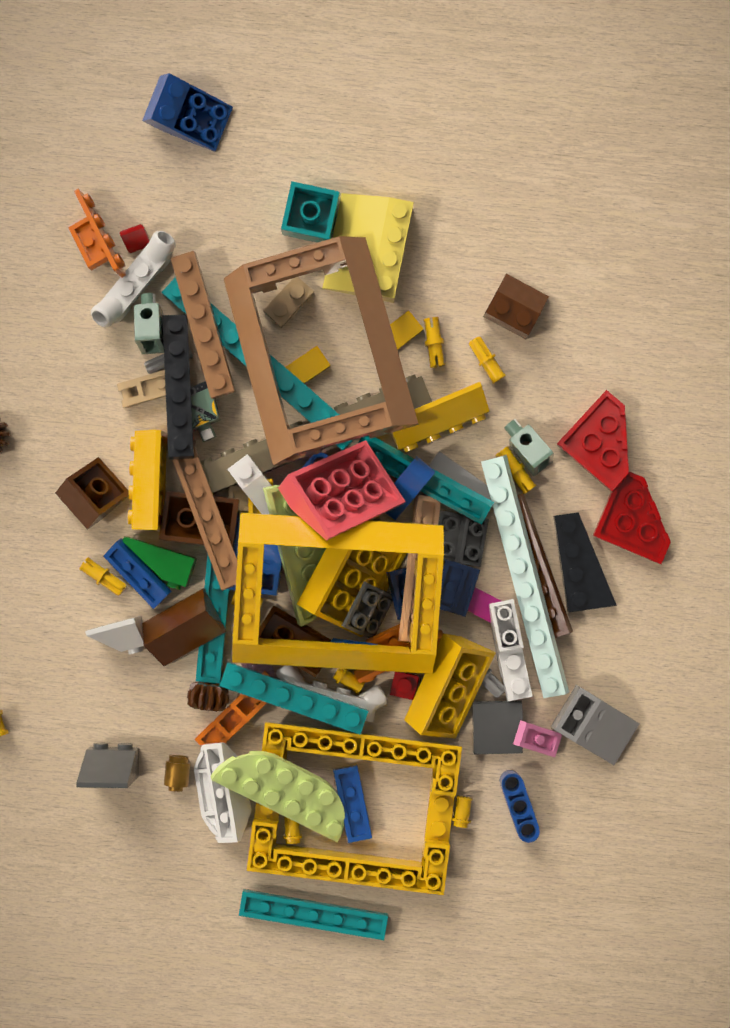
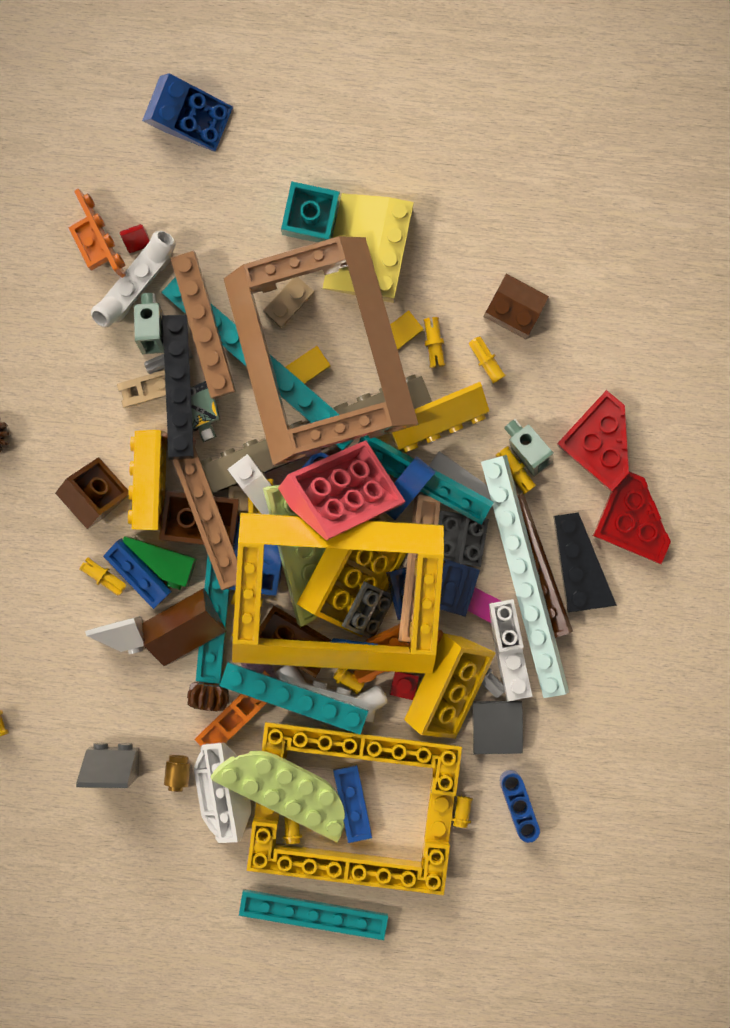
bright pink plate [513,720,562,757] -> none
light grey slope [551,685,640,765] -> none

